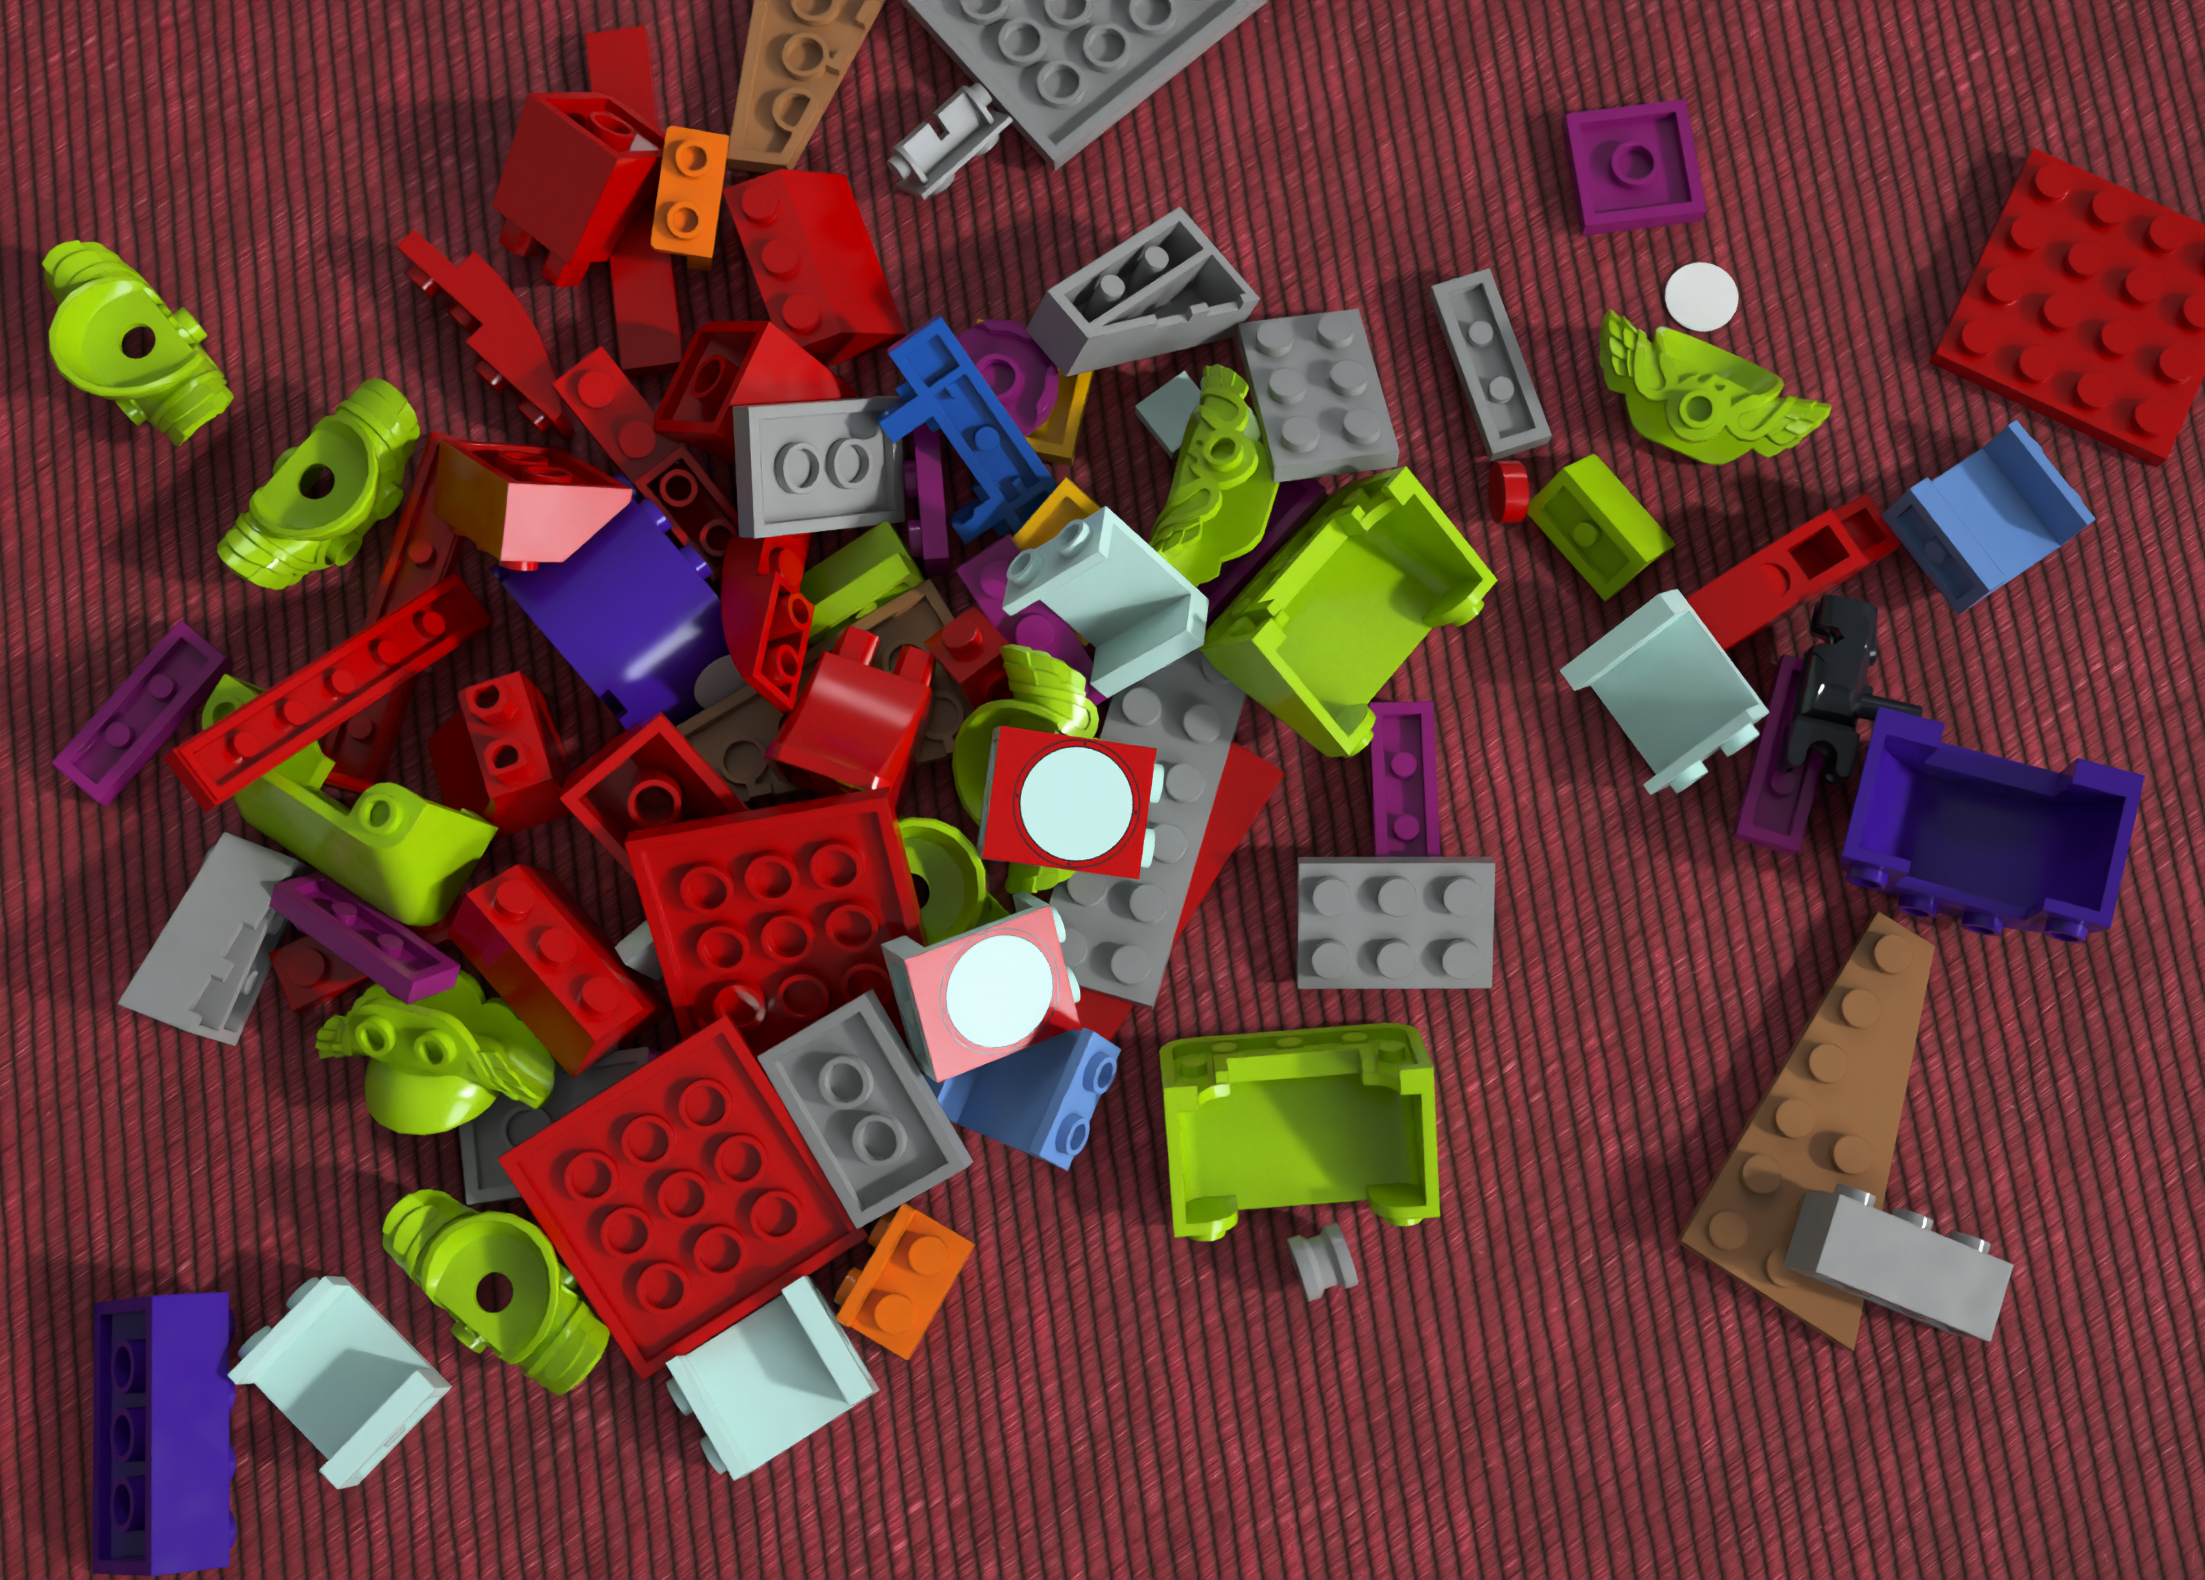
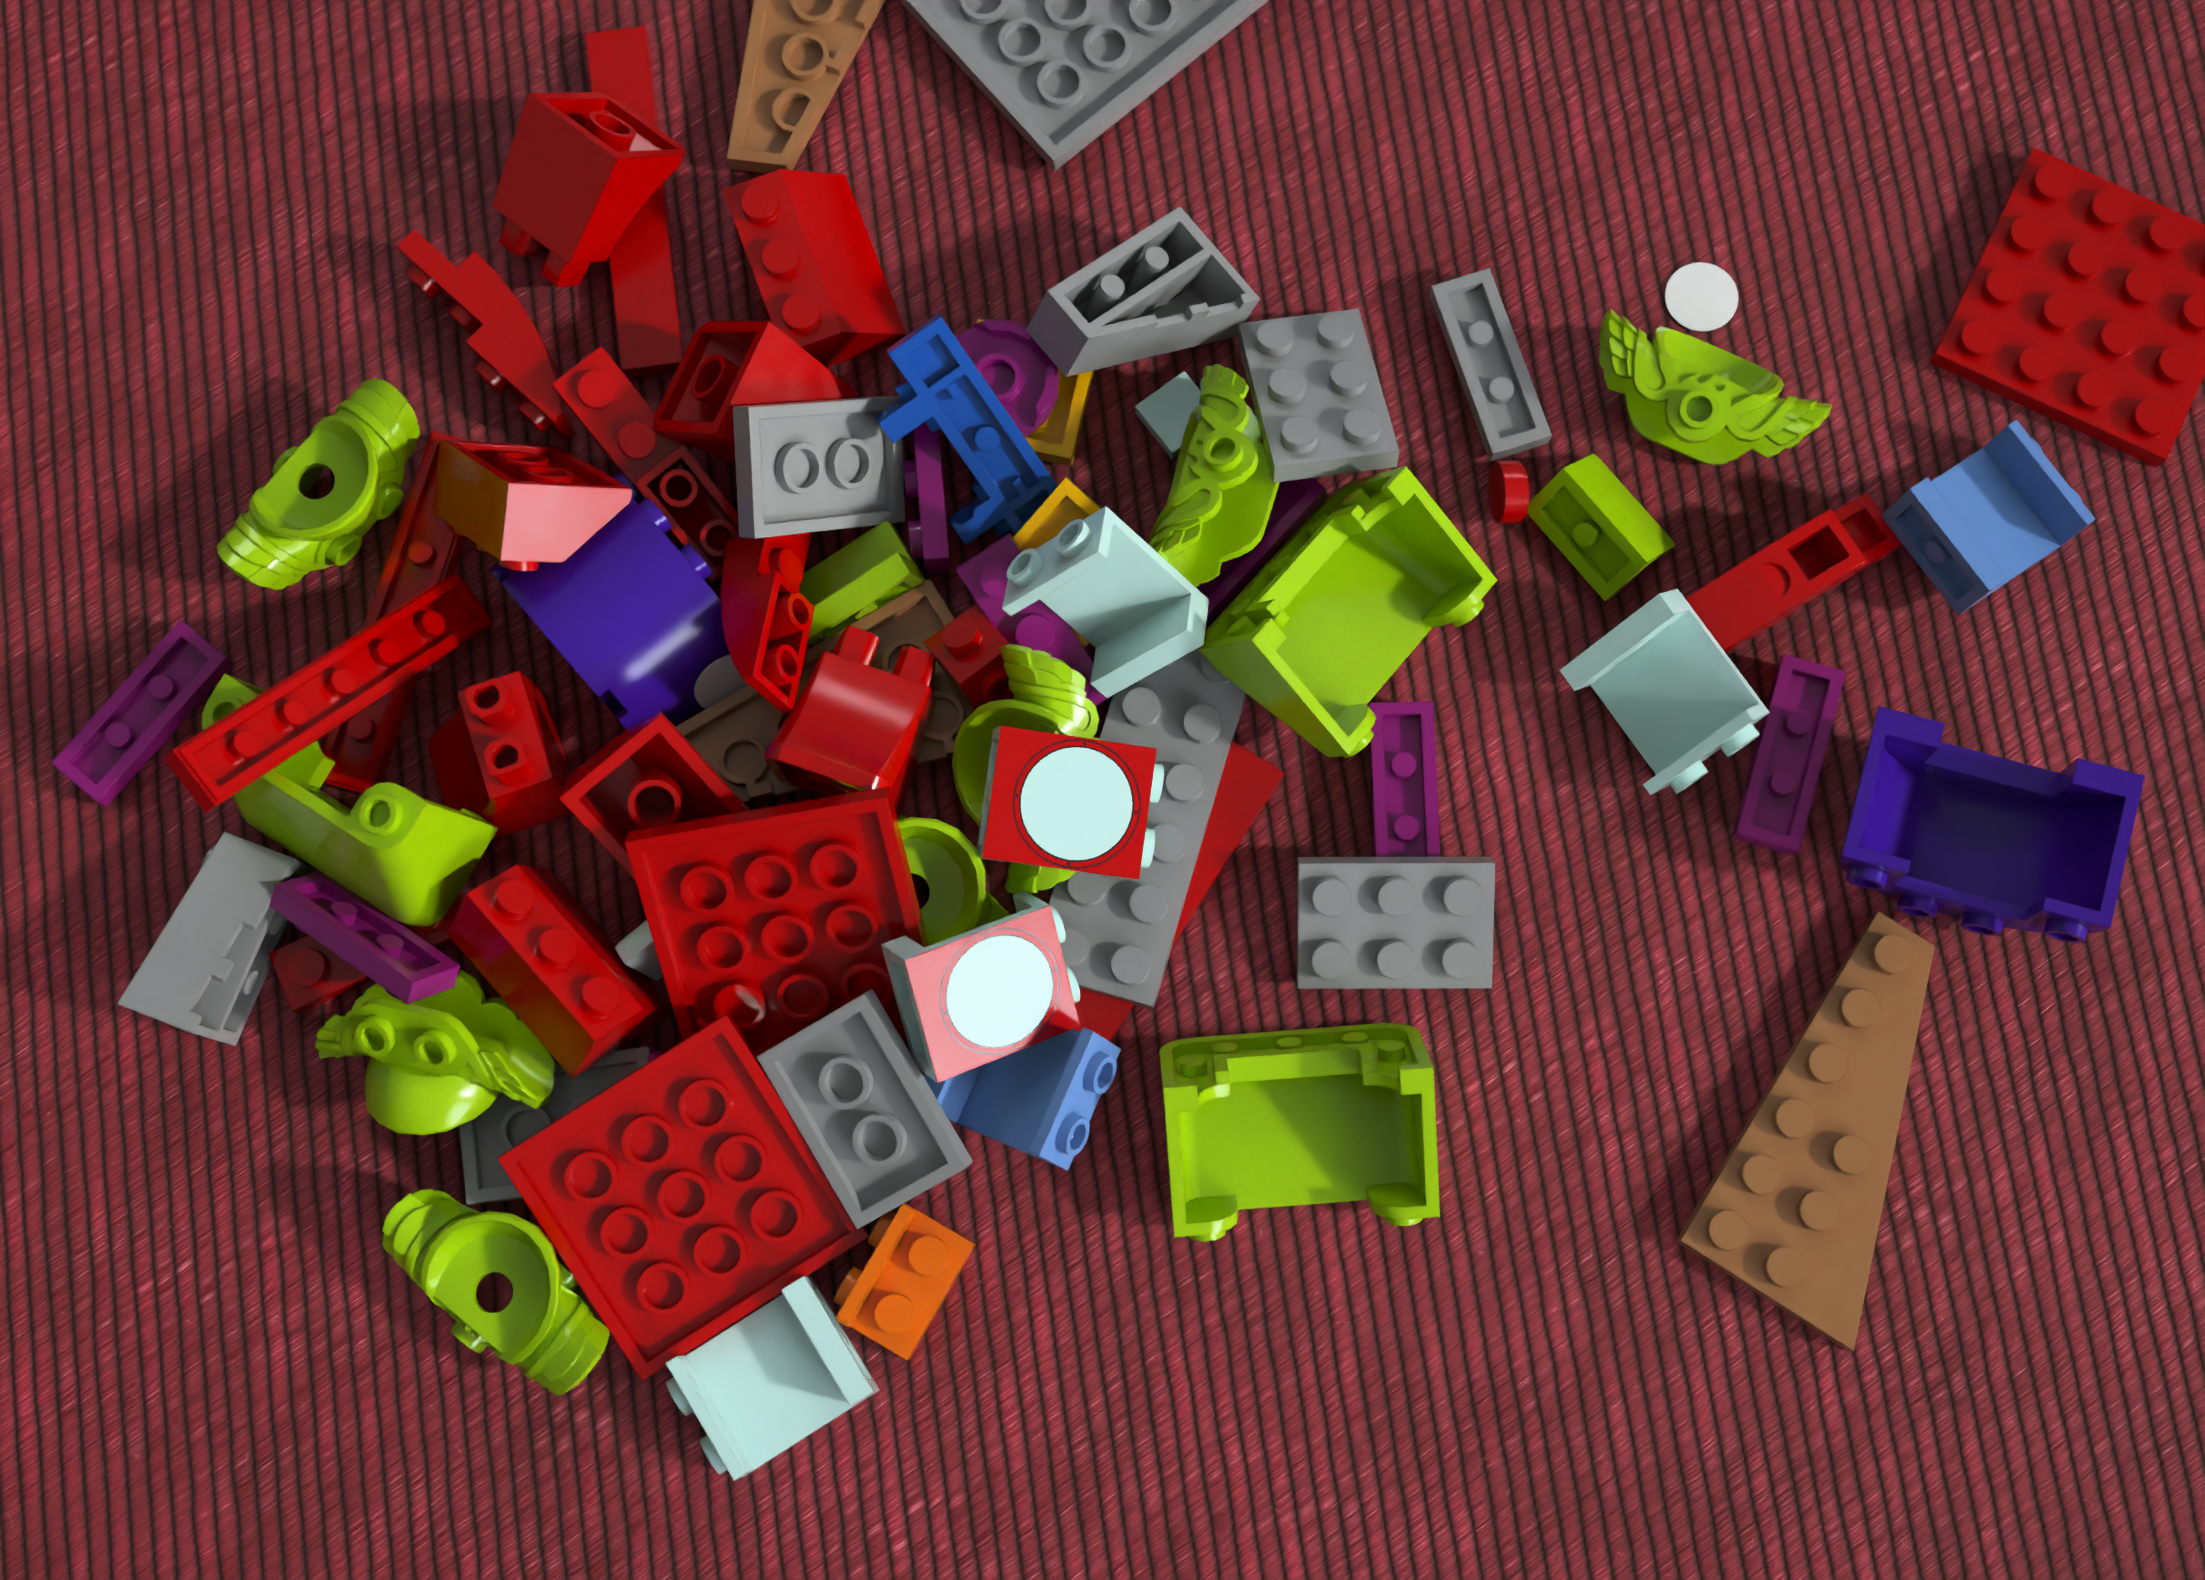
lime piece [42,240,234,447] -> none
dark purple slope [92,1292,236,1576] -> none
light aqua panel [227,1276,452,1490] -> none
orange bracket [651,126,729,272] -> none
light grey hinge [887,82,1013,200] -> none
light grey wheel [1286,1222,1359,1302] -> none
magenta tile [1562,99,1706,236] -> none
black piece [1777,595,1923,785] -> none
light grey brick [1783,1184,2014,1342] -> none

